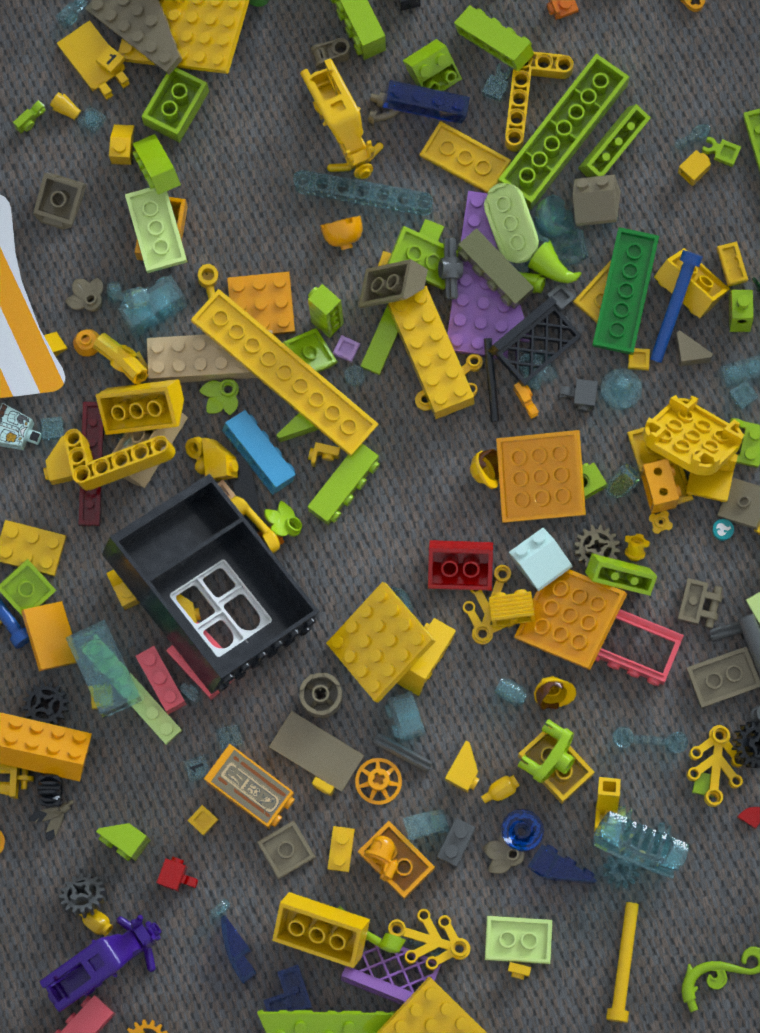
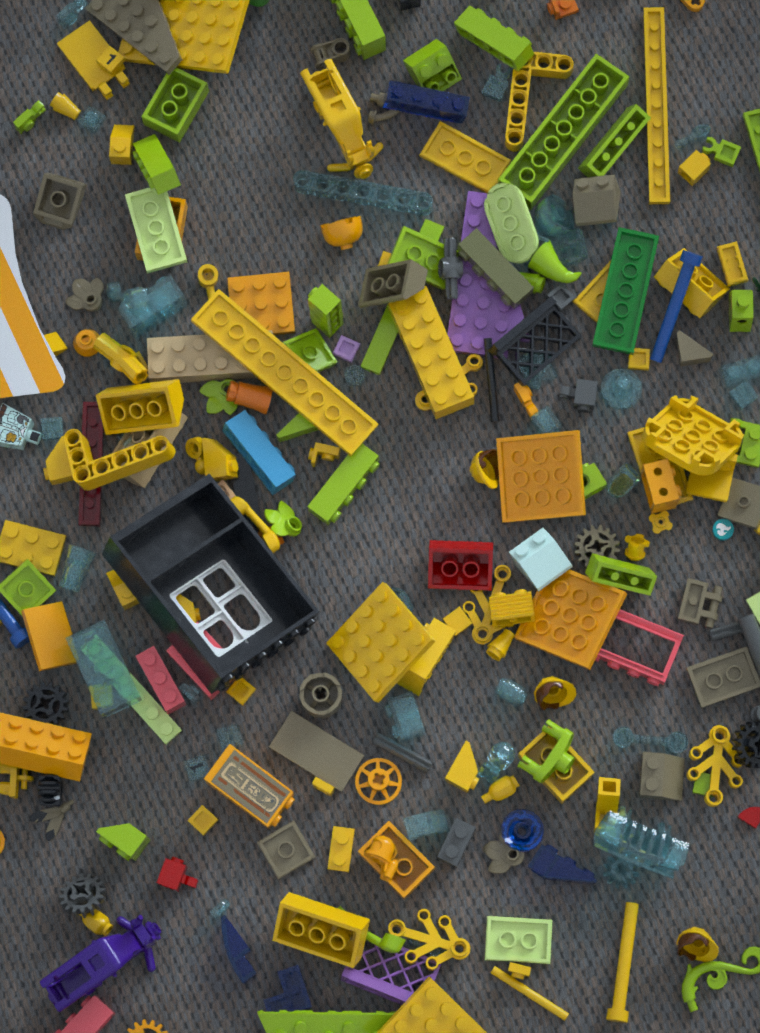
none -> clear light blue plant [59,544,96,593]
none -> orange plant [226,381,273,415]
none -> yellow tile [226,678,256,706]
none -> yellow tile [443,606,472,637]
none -> clear light blue piece [478,742,515,783]
none -> yellow cone [486,629,515,661]
none -> yellow bar [491,966,569,1021]
none -> clear light blue brick [530,405,563,434]
none -> dark tan slope [638,752,685,801]
none -> yellow plate [643,7,670,205]
none -> yellow piece [676,926,719,962]

